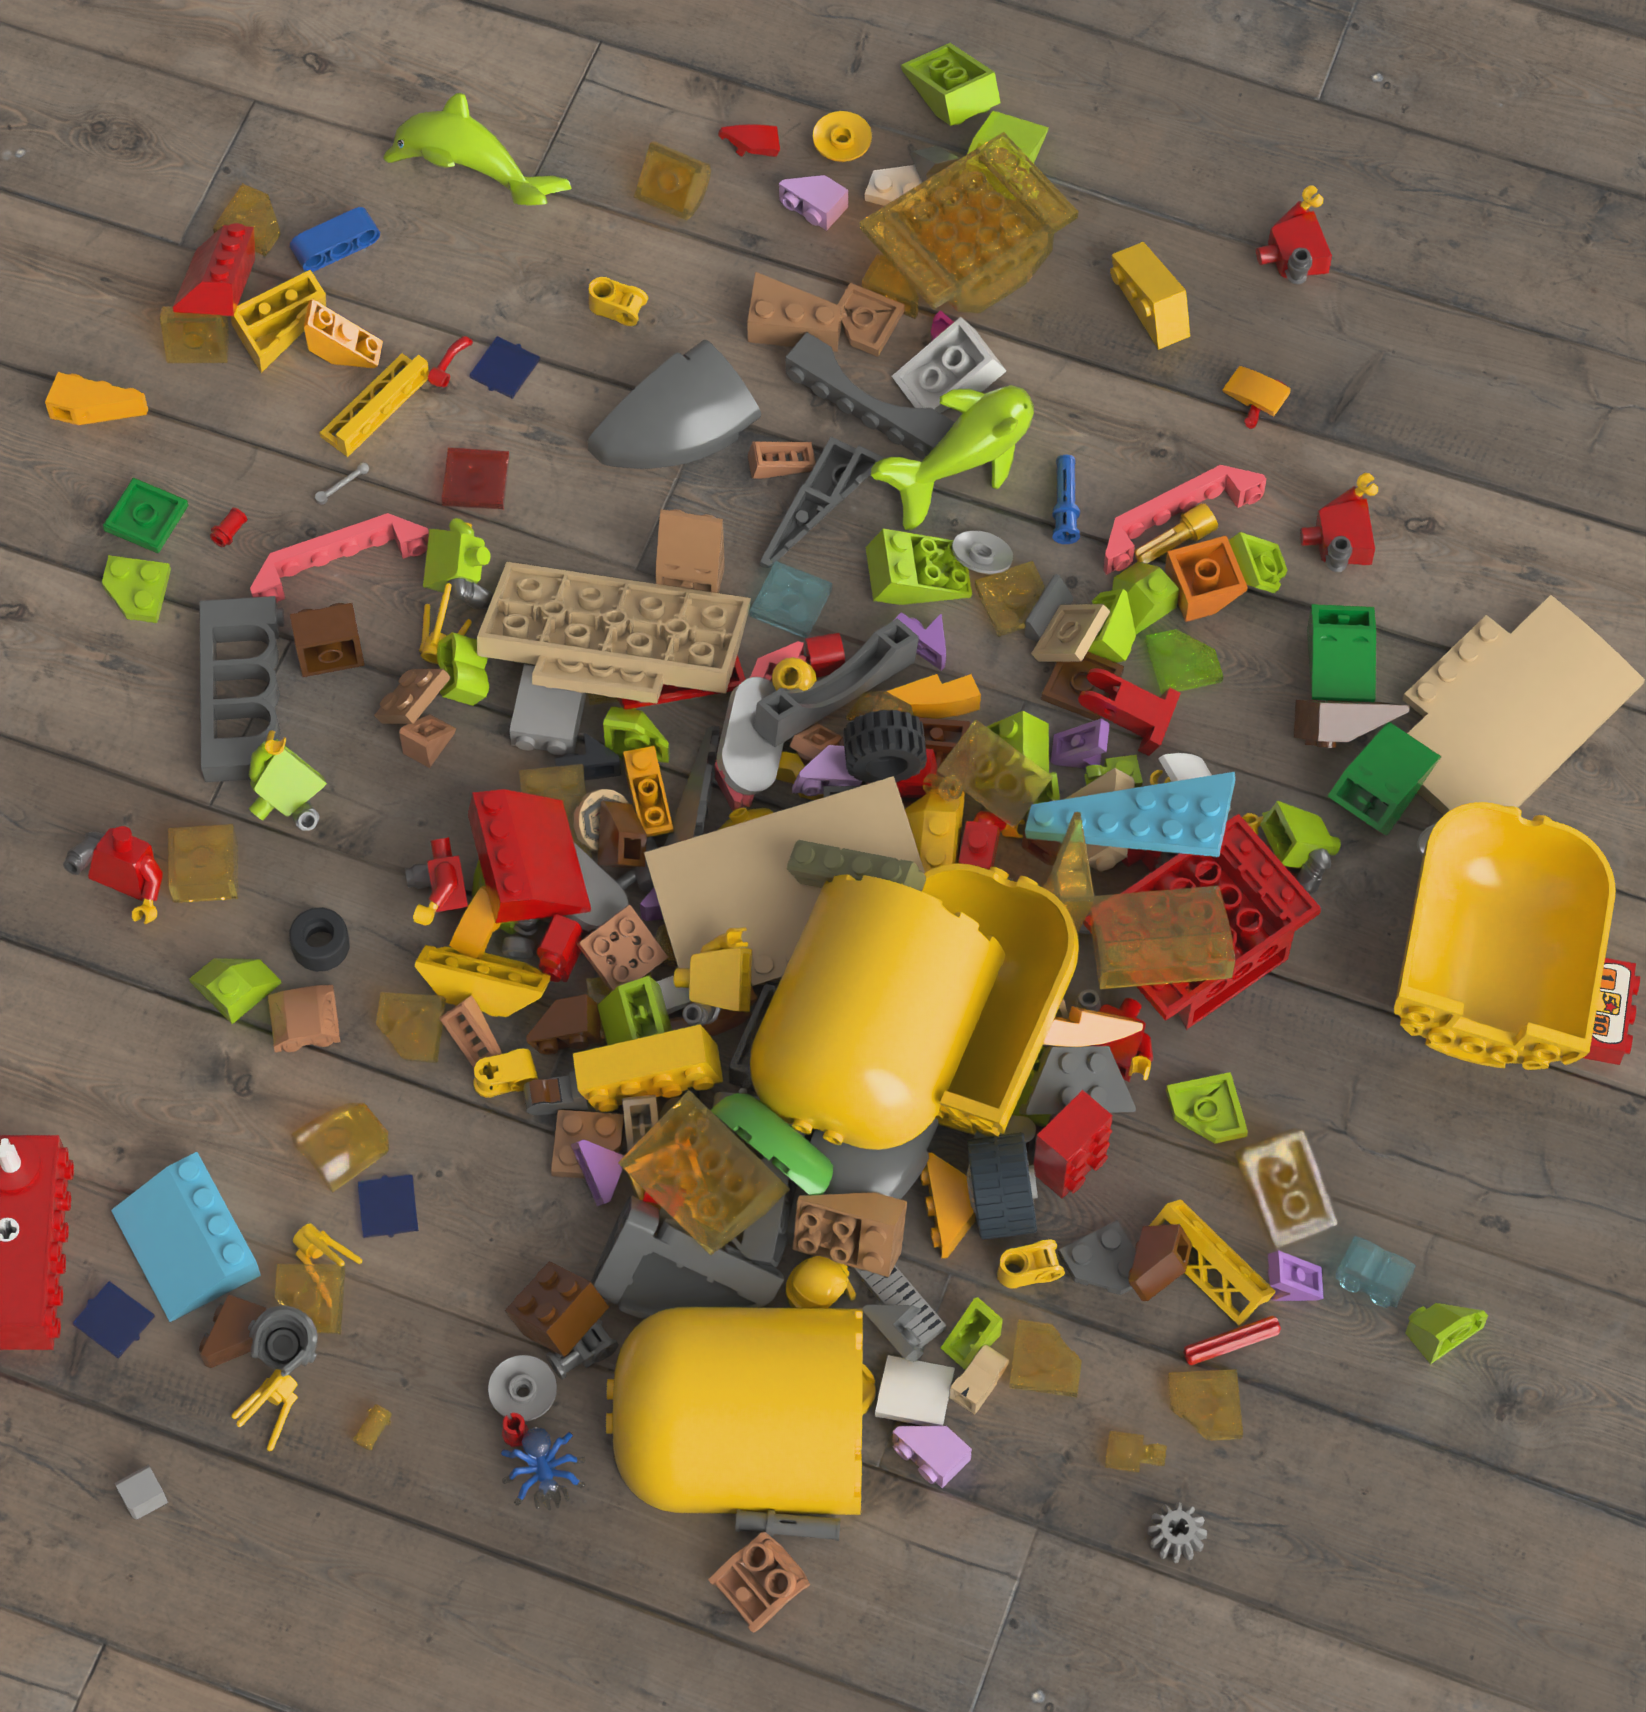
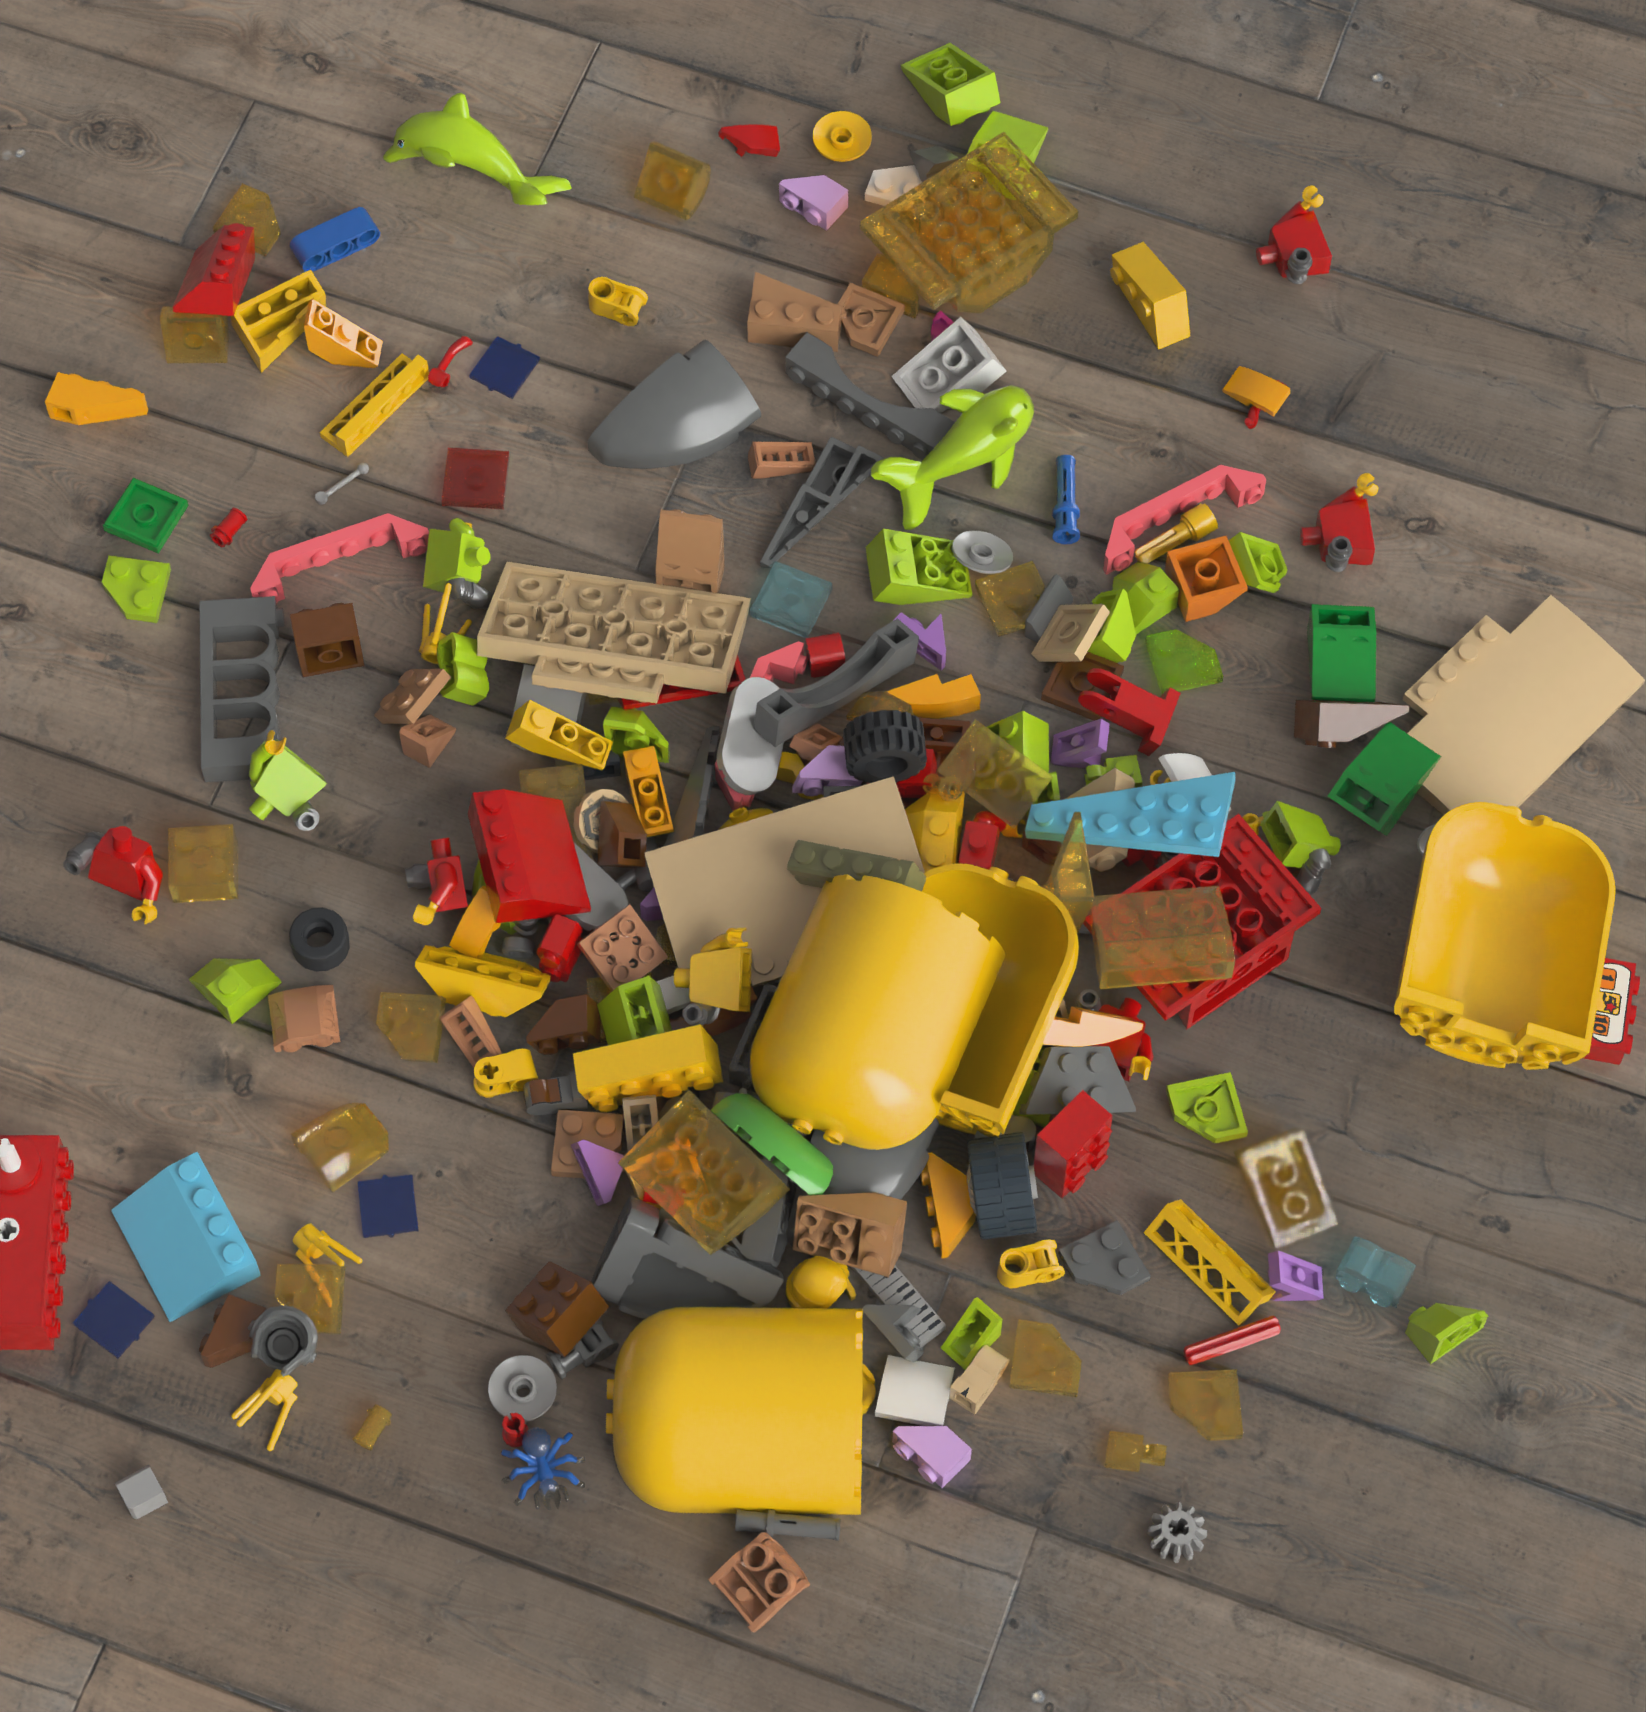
yellow head [772,657,817,691] -> none
reddish brown slope [1128,1224,1192,1301] -> none
none -> yellow slope [505,700,613,770]

